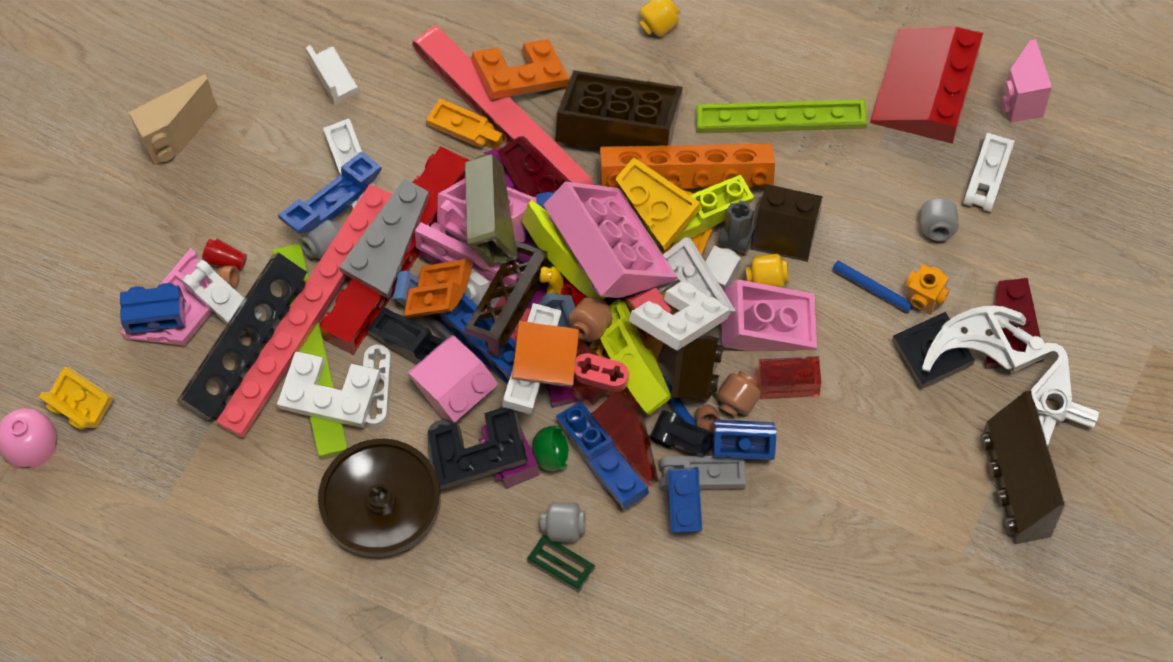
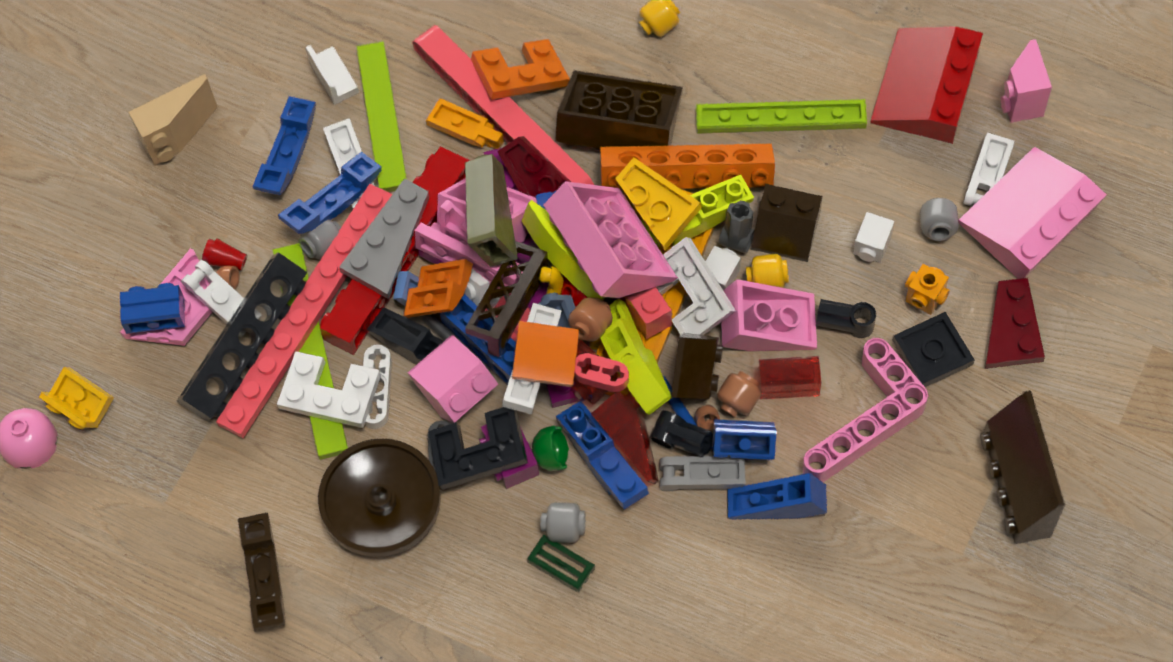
white plate [629,281,731,350] -> none
blue brick [668,467,702,532] -> none
blue bar [832,260,913,313] -> none
white piece [922,306,1099,446] -> none
none -> dark brown slope [238,512,285,631]
none -> blue slope [253,96,316,195]
none -> lime tile [357,41,407,192]
none -> blue slope [728,473,827,520]
none -> bright pink beam [802,338,928,482]
none -> black piece [816,299,876,338]
none -> white brick [853,212,894,263]
none -> bright pink slope [958,147,1107,279]

